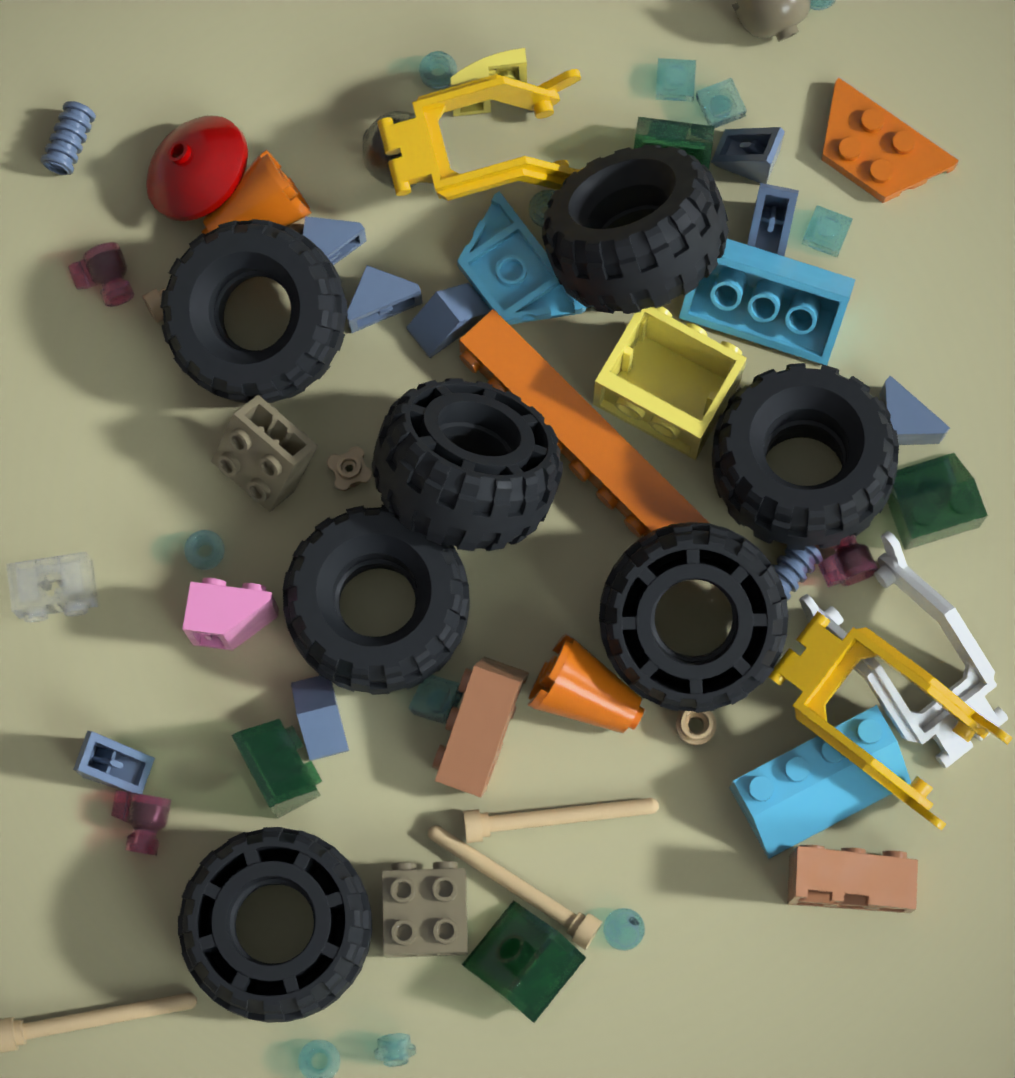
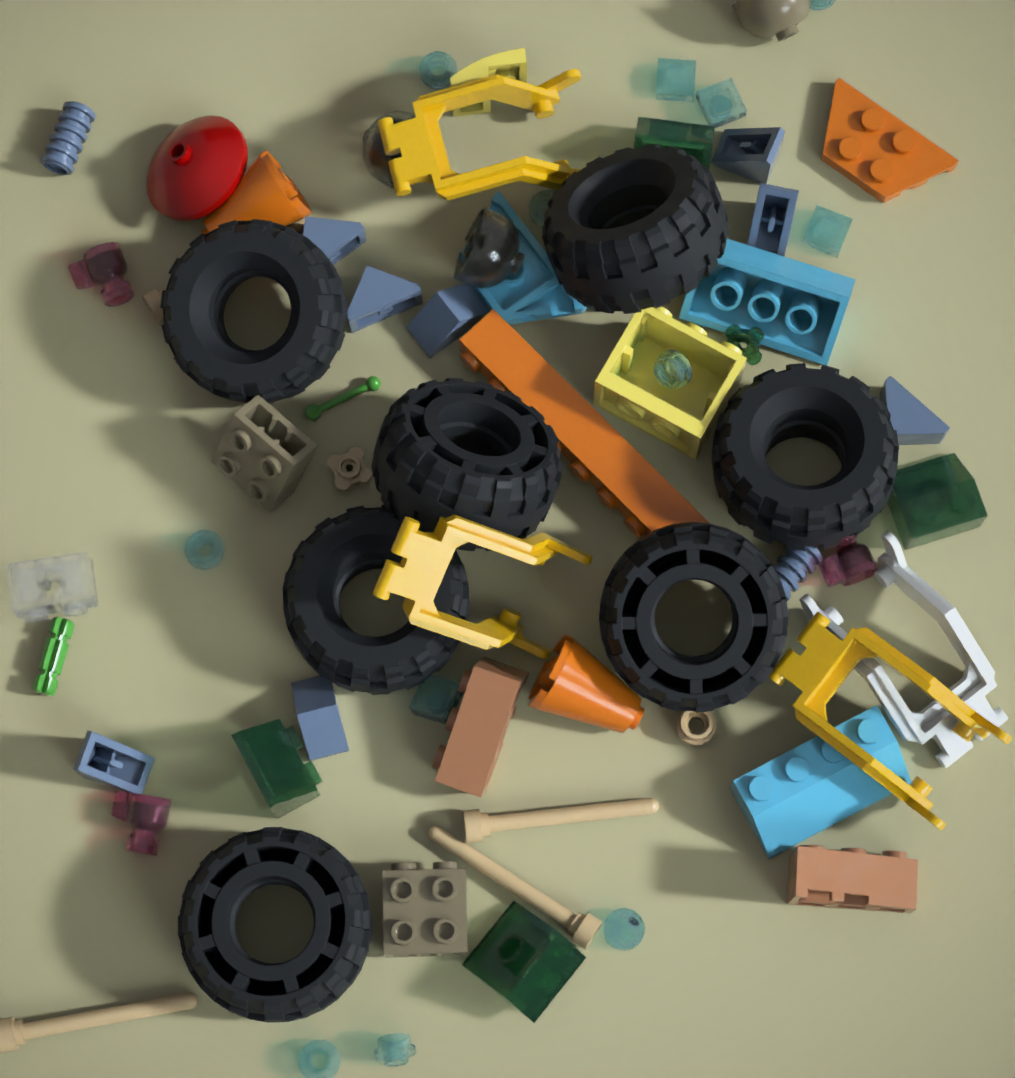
bright pink slope [183,578,279,651] -> none
none -> bright green axle [33,617,74,696]
none -> bright green hinge [305,376,381,421]
none -> yellow piece [372,514,593,659]
none -> clear smoke cylinder [453,207,524,288]
none -> clear light blue plate [654,349,692,389]
none -> clear green plate [725,324,764,365]

